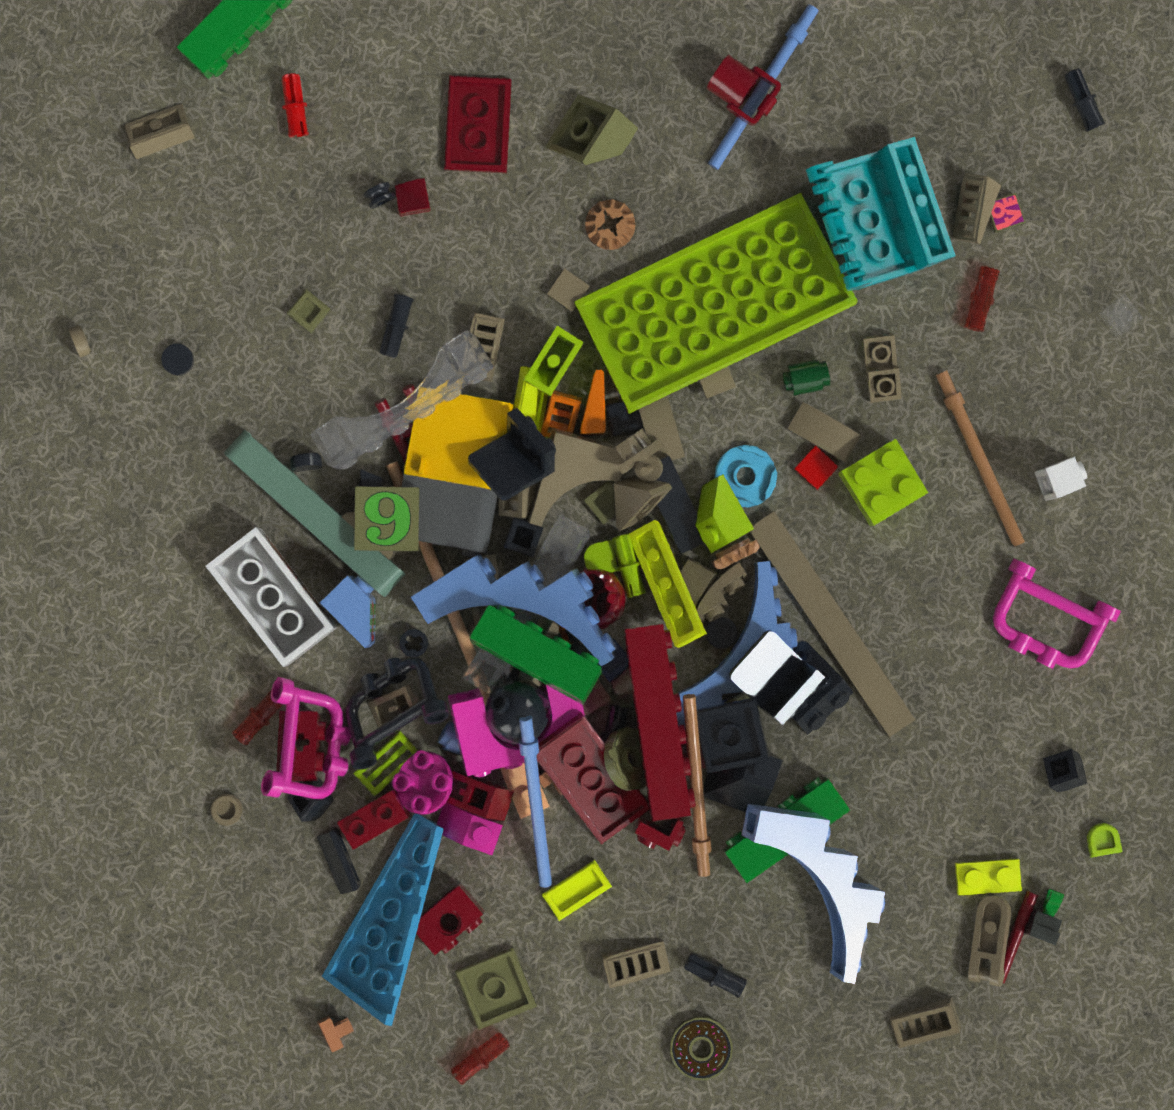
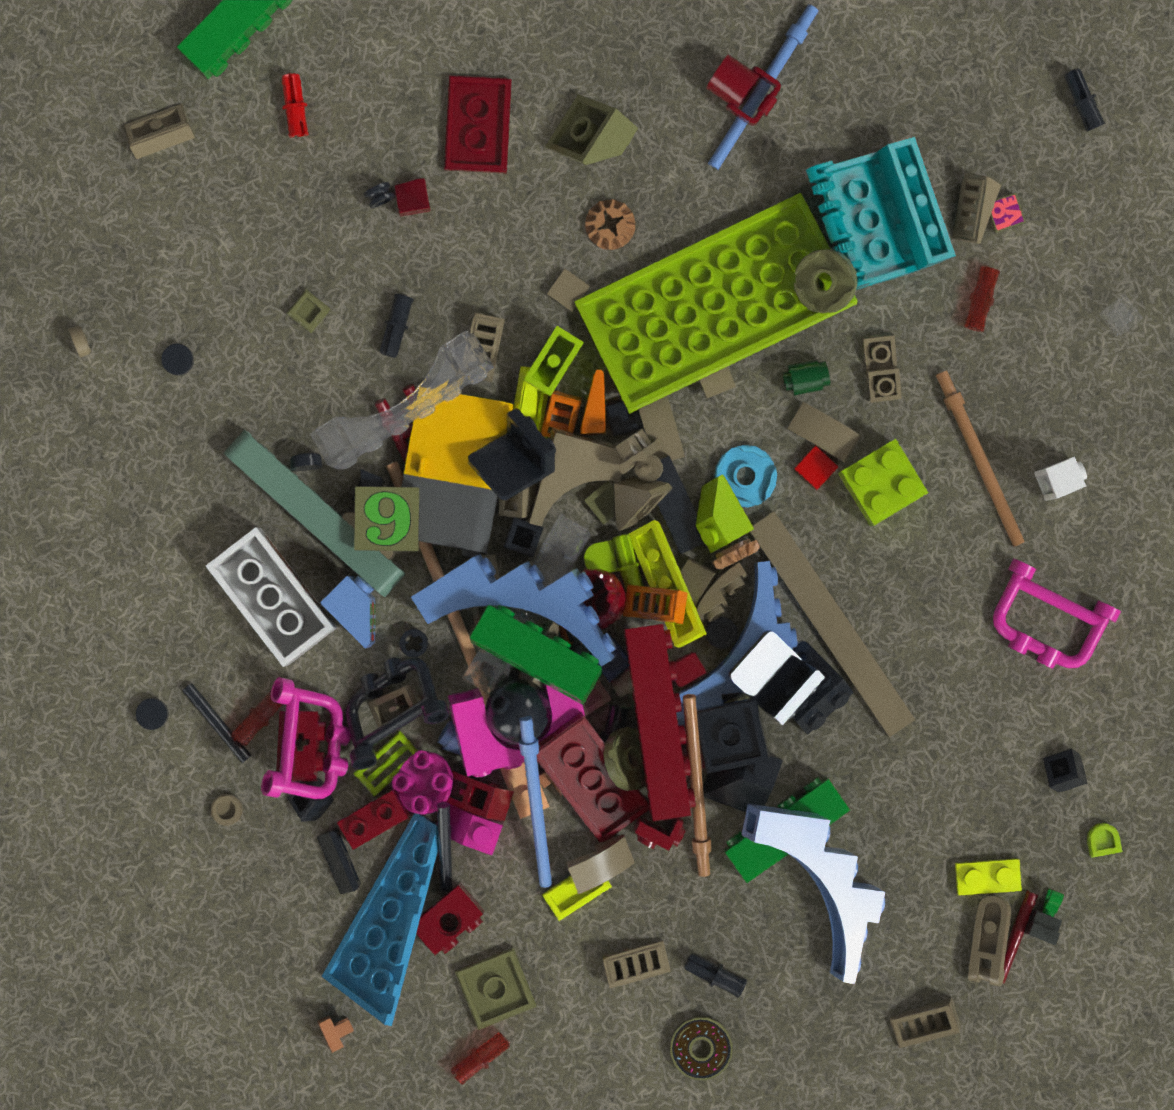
none -> black tile [136,698,169,730]
none -> black bar [182,683,252,763]
none -> black bar [437,802,453,891]
none -> dark tan slope [566,834,635,894]
none -> orange slope [623,585,688,624]
none -> dark red slope [674,651,706,687]
none -> olive tile [794,249,857,313]

